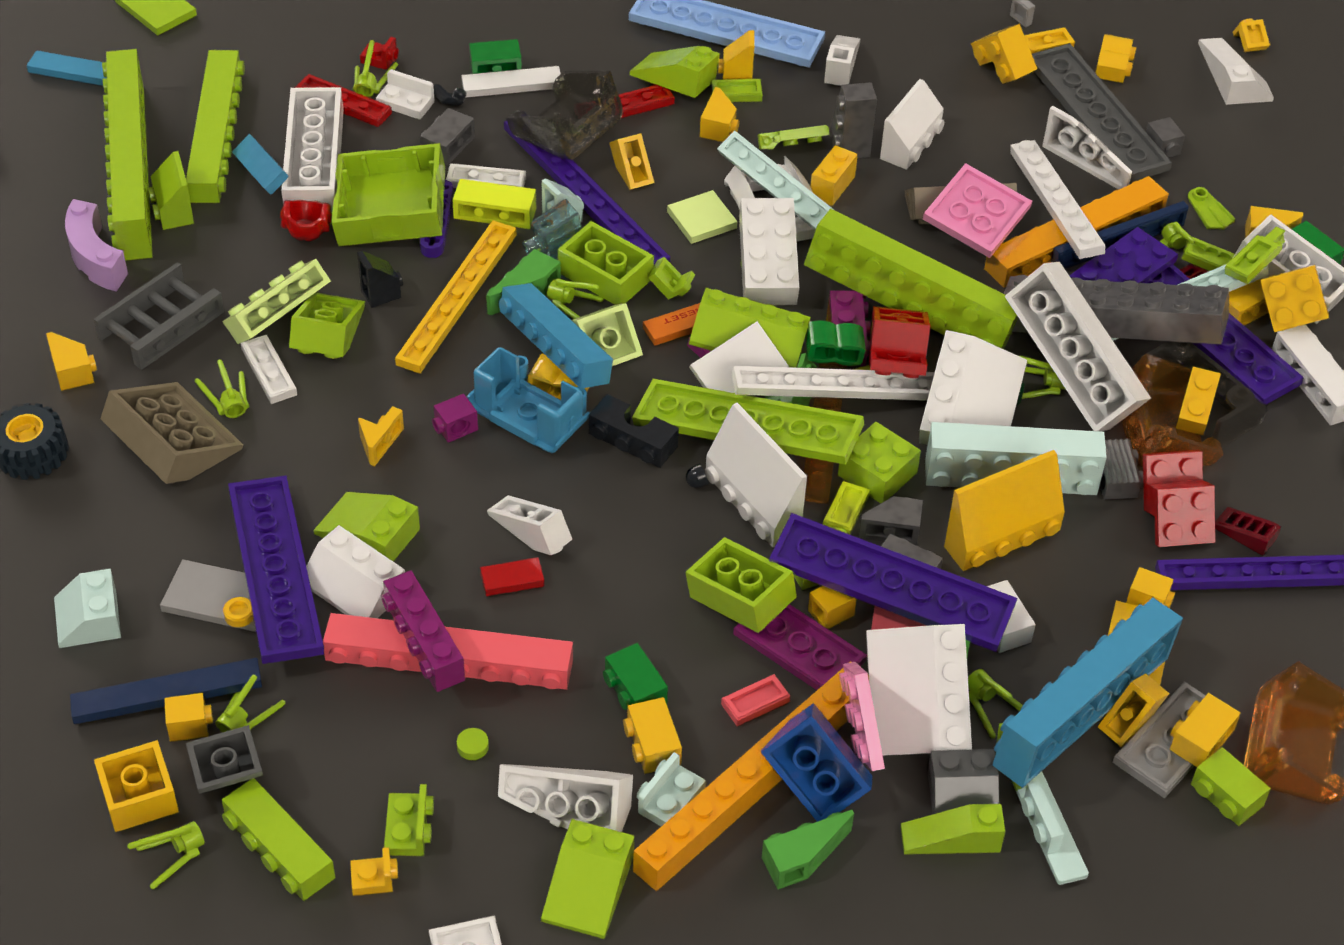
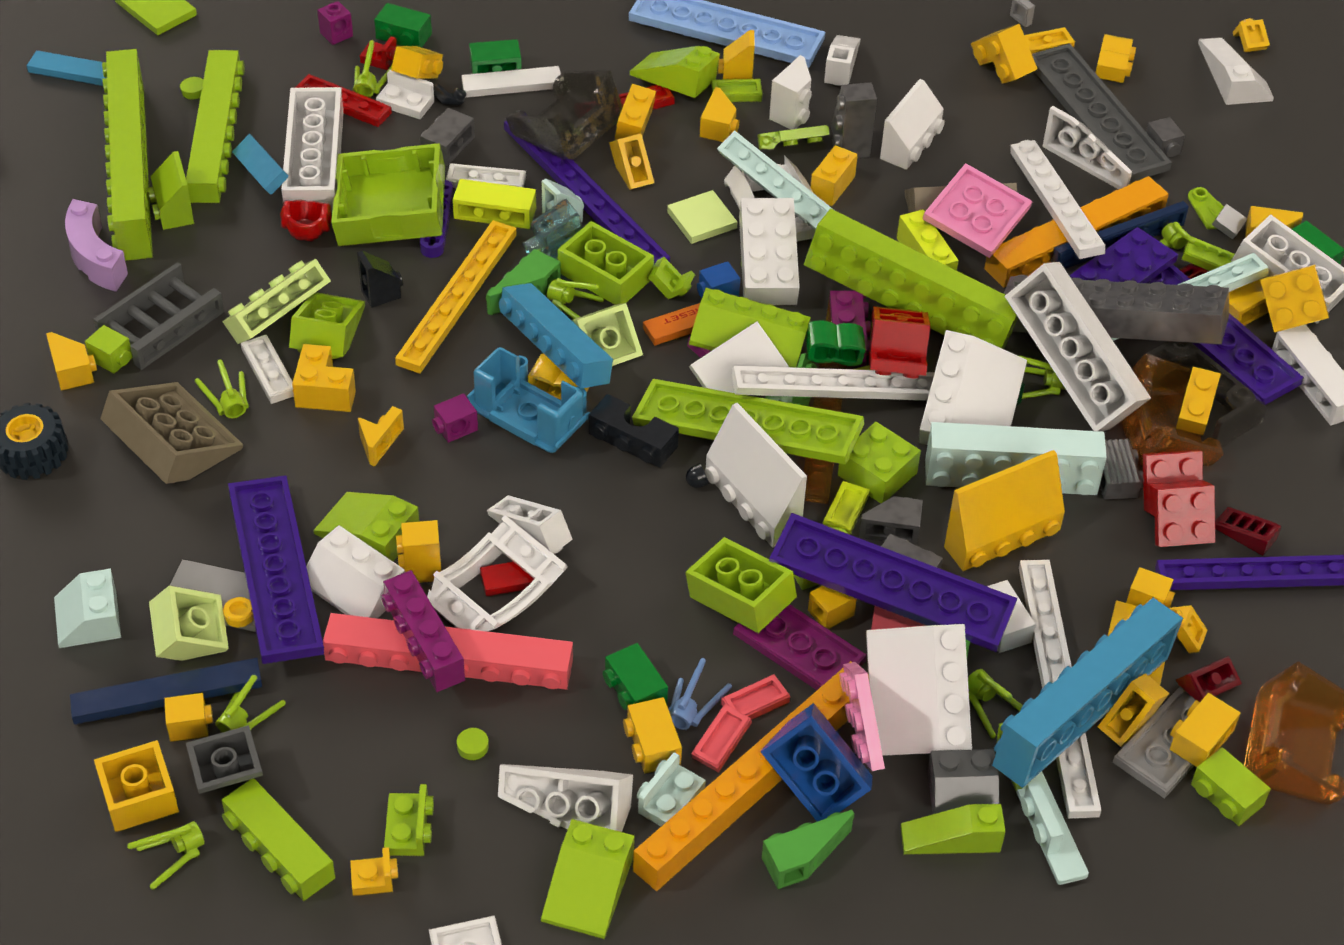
lime hinge [1225,227,1285,284] -> none
none -> lime brick [85,325,133,374]
none -> yellowish green slope [149,586,229,661]
none -> lime tile [180,77,203,99]
none -> yellow brick [292,344,356,412]
none -> magenta brick [317,1,353,45]
none -> green brick [374,3,432,48]
none -> yellow brick [391,46,443,79]
none -> yellow brick [396,520,441,583]
none -> white wedge [427,515,568,631]
none -> yellow brick [615,84,656,140]
none -> medium blue plant [668,658,732,730]
none -> coral tile [691,704,752,773]
none -> blue brick [697,261,740,298]
none -> white slope [769,55,812,129]
none -> neon yellow brick [897,209,959,271]
none -> white plate [1019,560,1102,819]
none -> yellow bracket [1169,605,1208,653]
none -> dark red slope [1176,656,1242,702]
none -> light grey tile [1212,204,1247,239]

